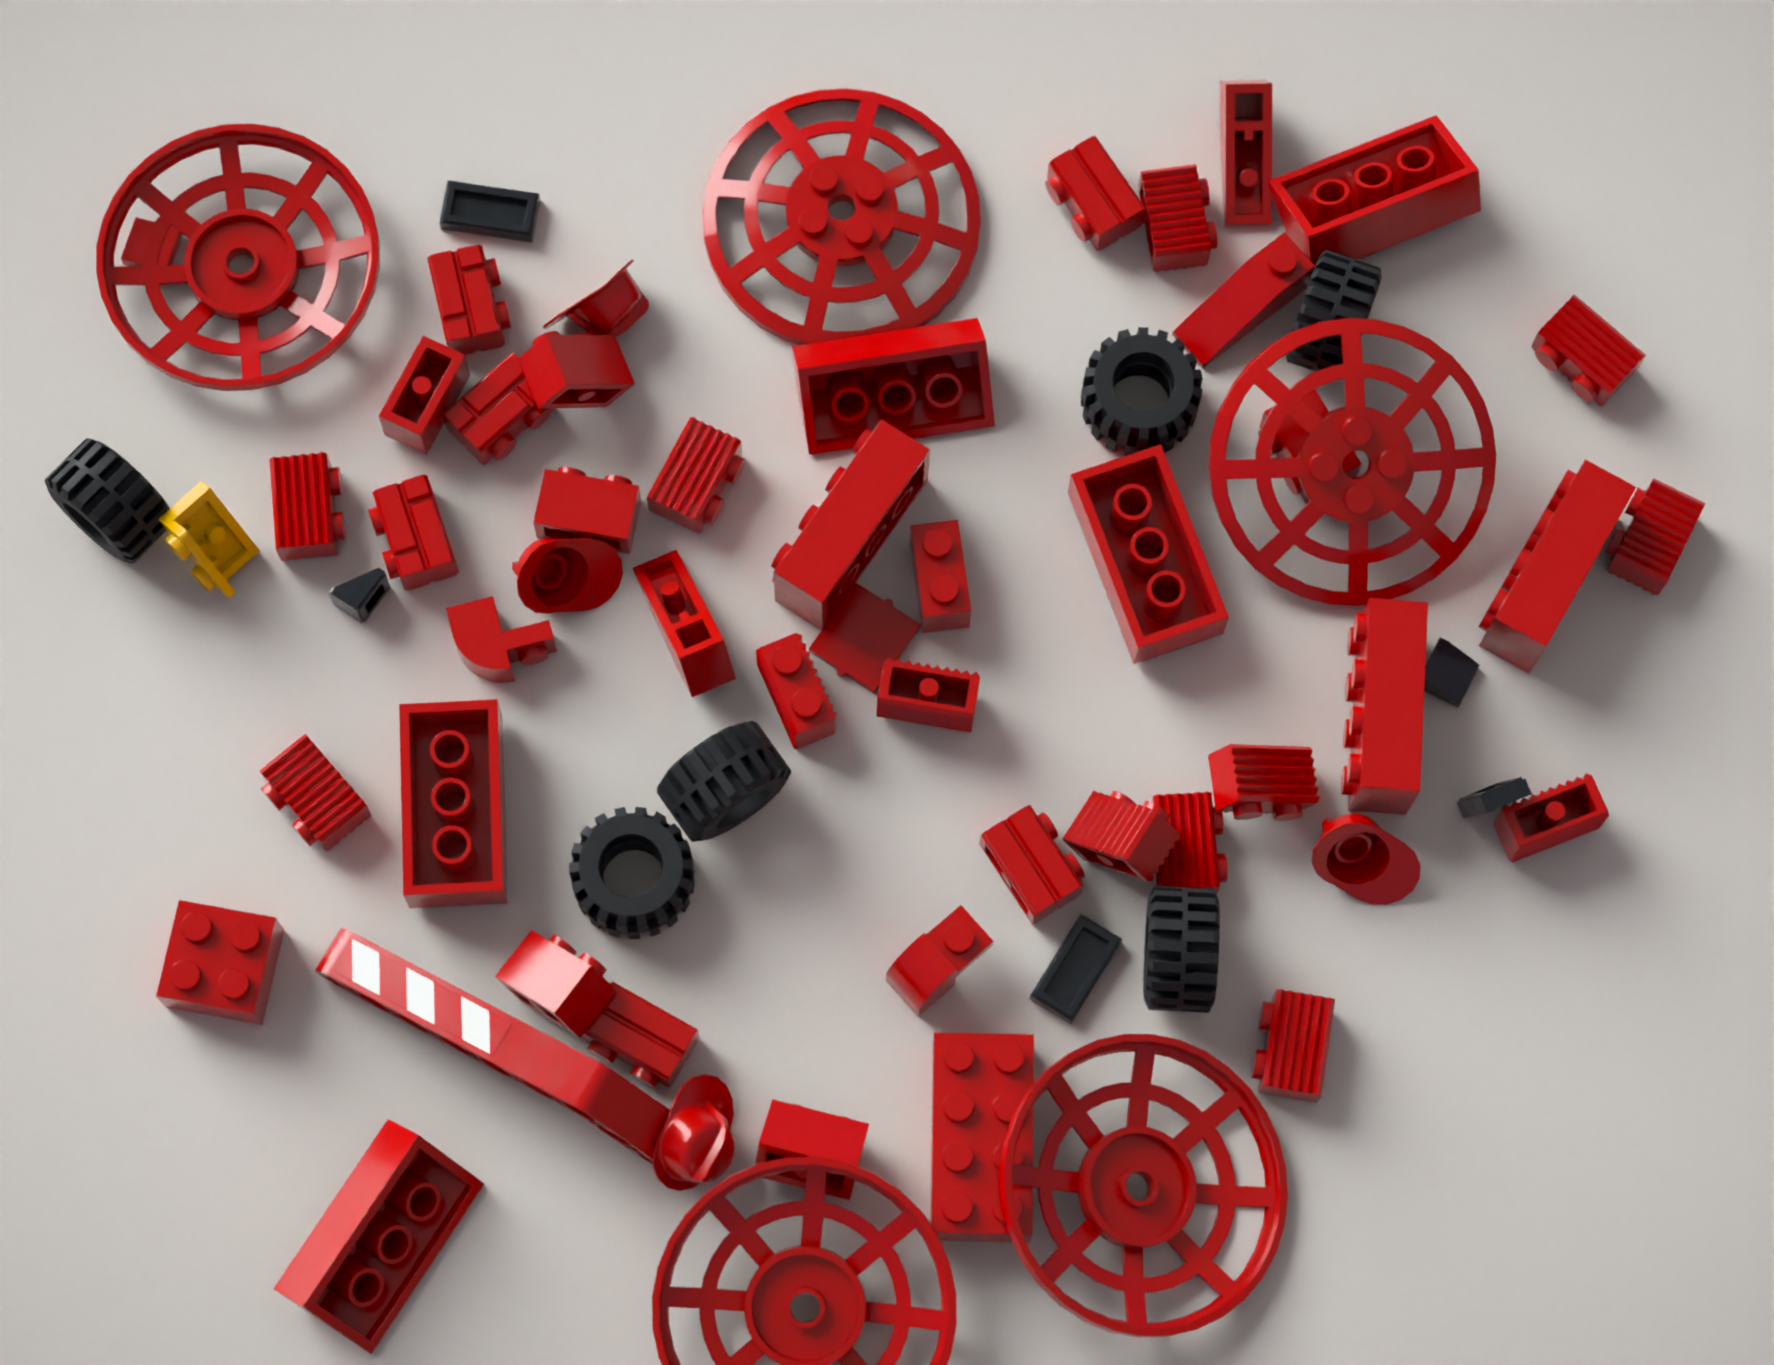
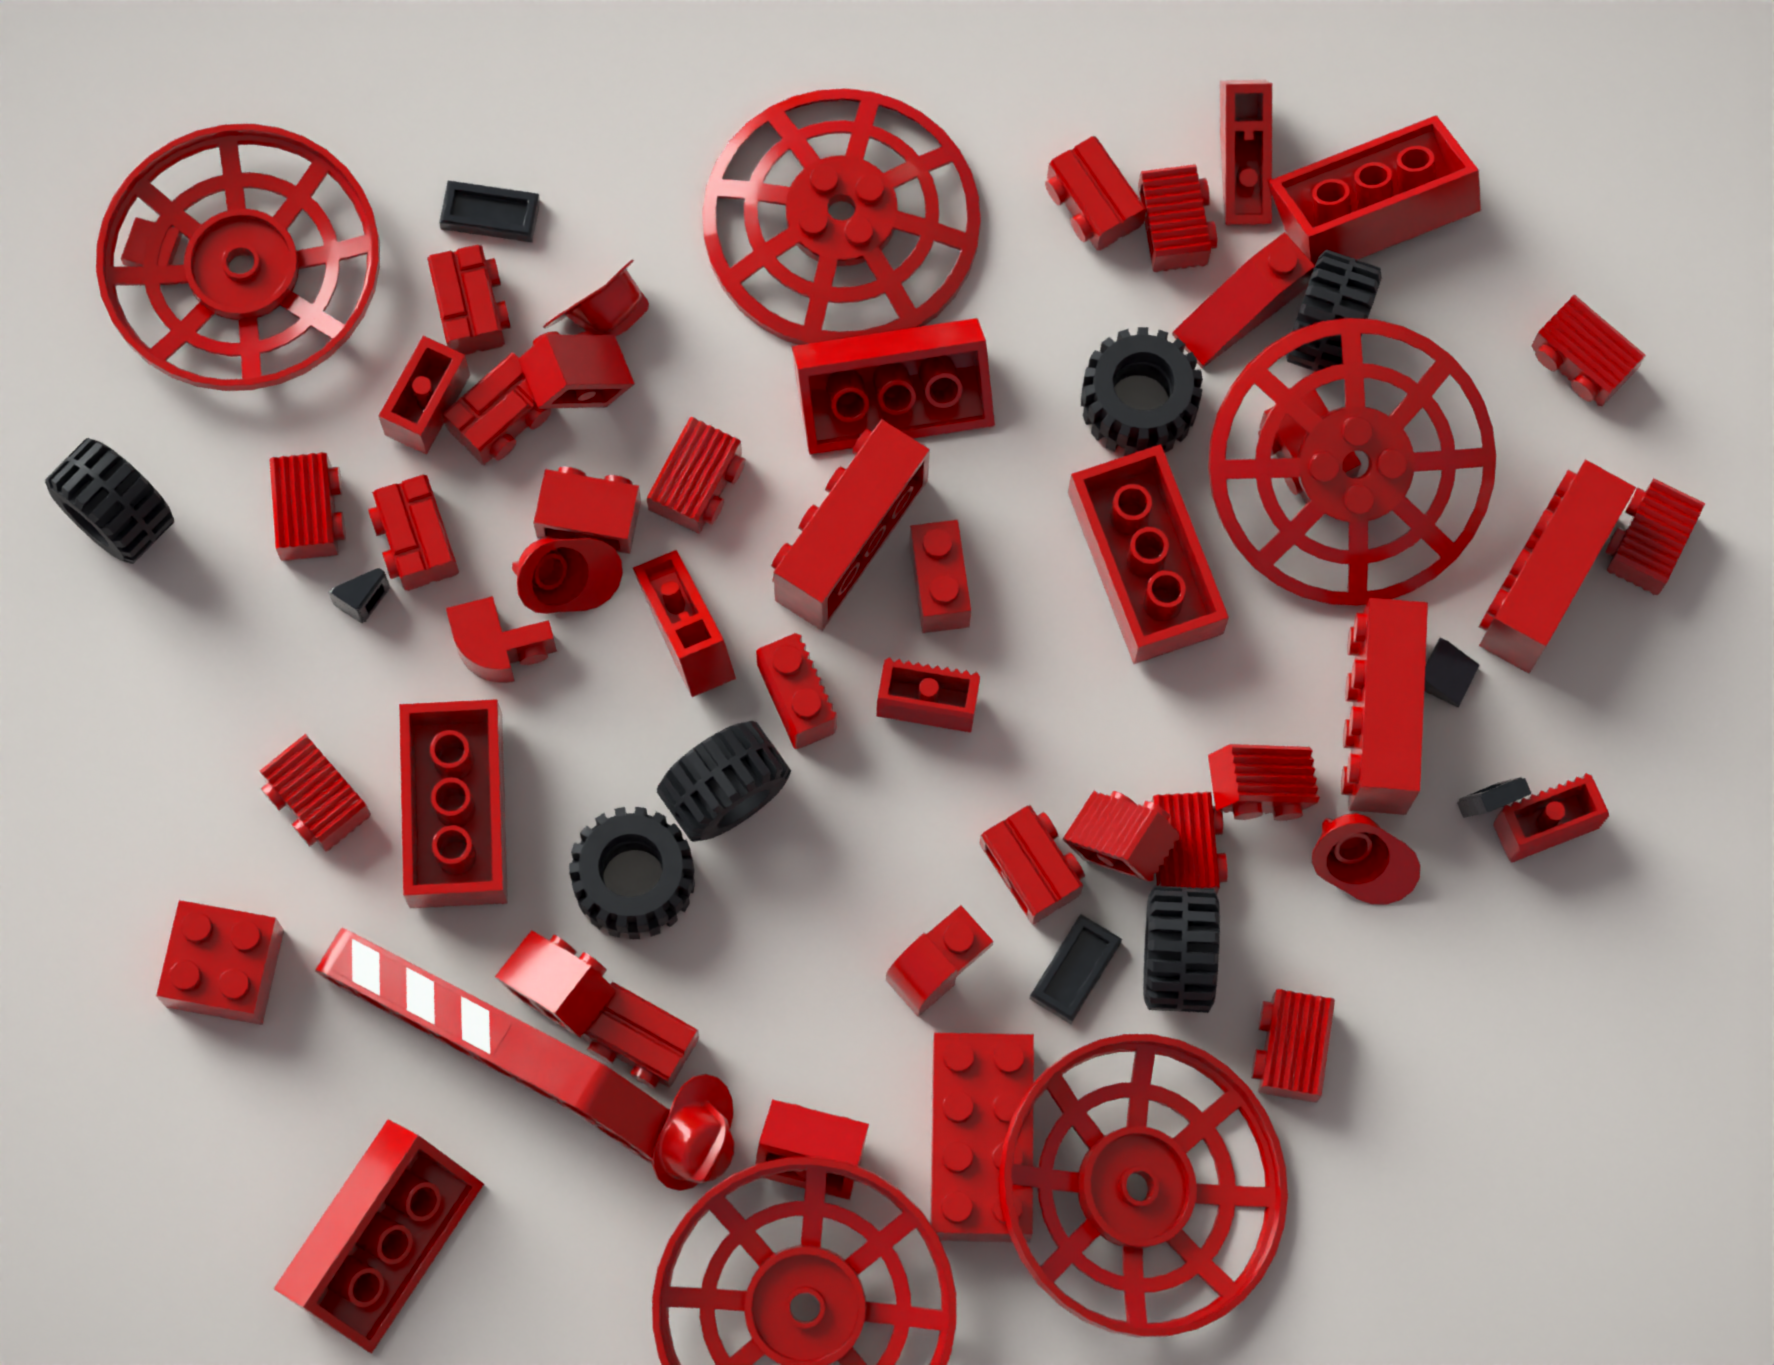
yellow bracket [158,481,260,598] -> none
red piece [809,582,921,693] -> none

